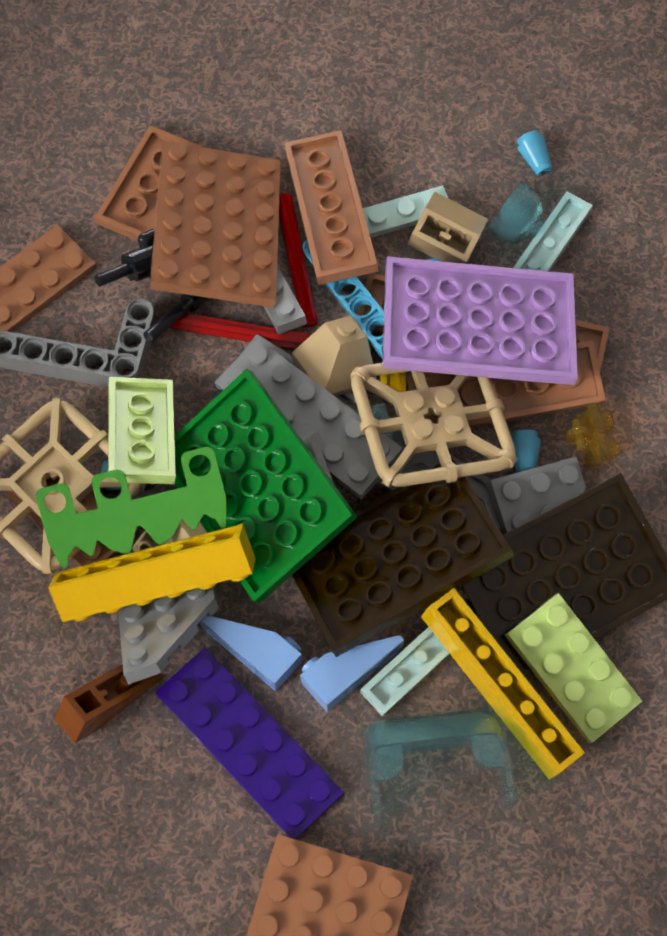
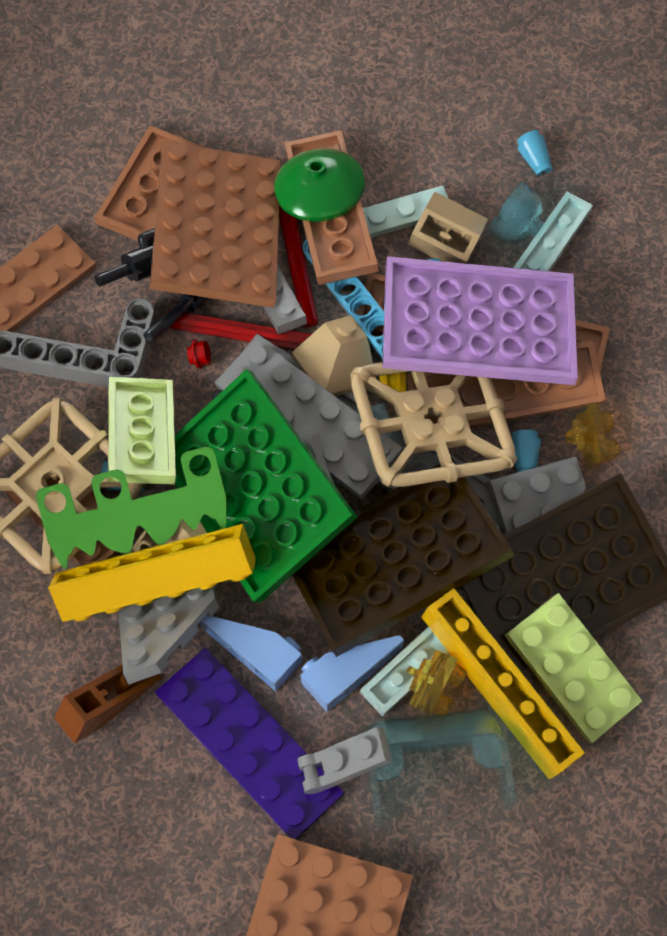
none -> red plate [187,339,212,369]
none -> green dish [274,148,365,222]
none -> light grey plate [297,727,393,794]
none -> clear yellow hips [406,650,467,716]

